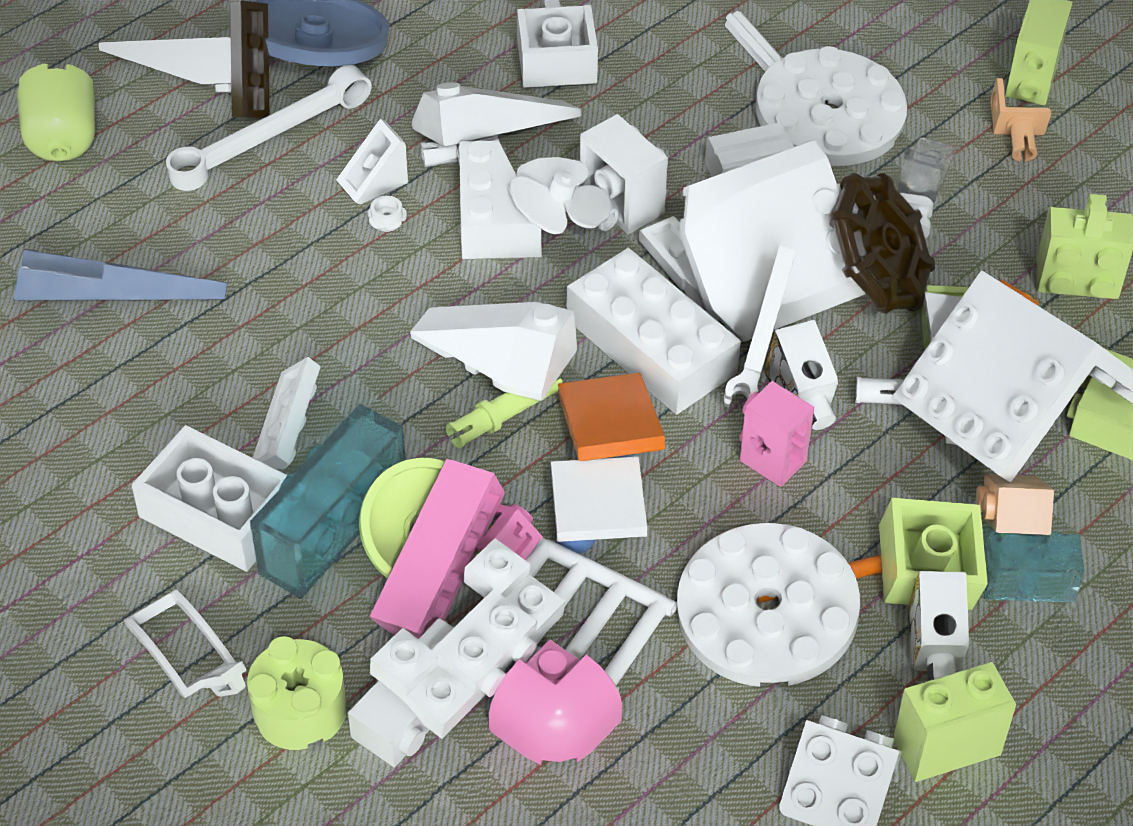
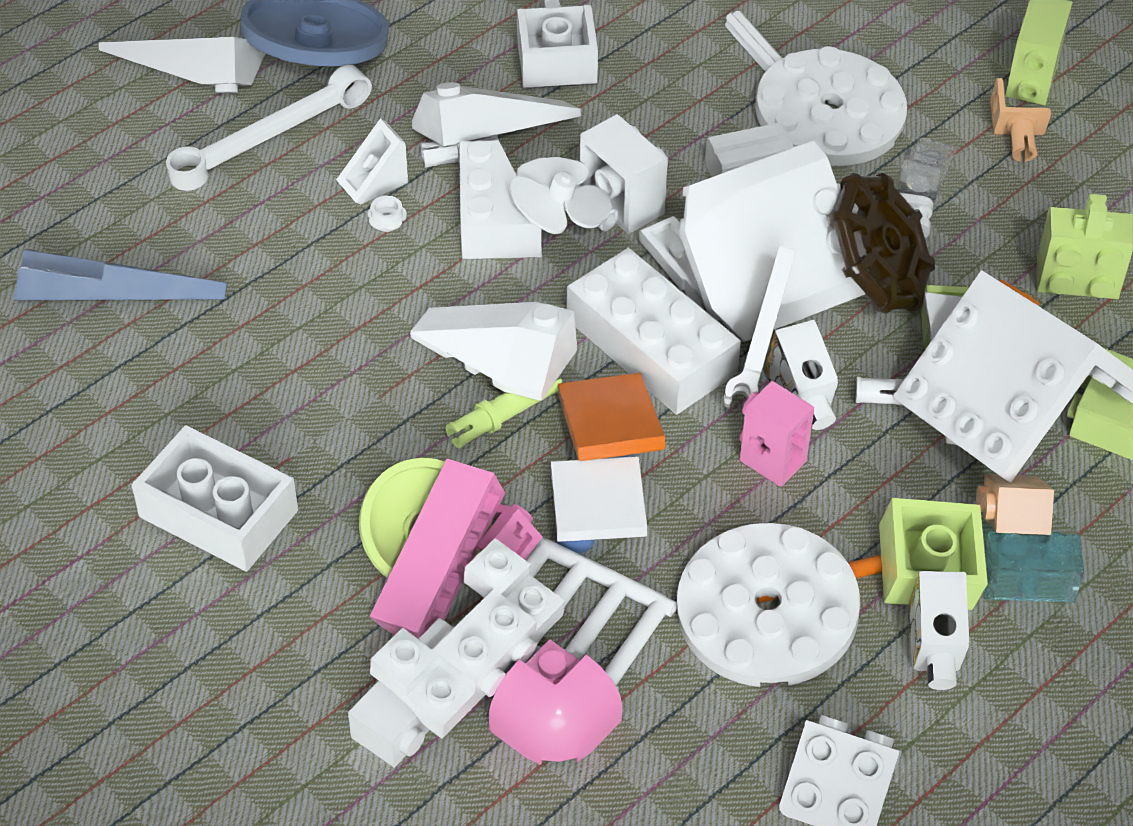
yellowish green cylinder [17,64,95,162] -> none
white sword [124,589,247,698] -> none
dark brown plate [230,0,270,119] -> none
yellowish green brick [247,636,347,750] -> none
clear light blue brick [250,404,406,599] -> none
white plate [253,357,321,470] -> none
yellowish green piece [893,662,1016,782] -> none

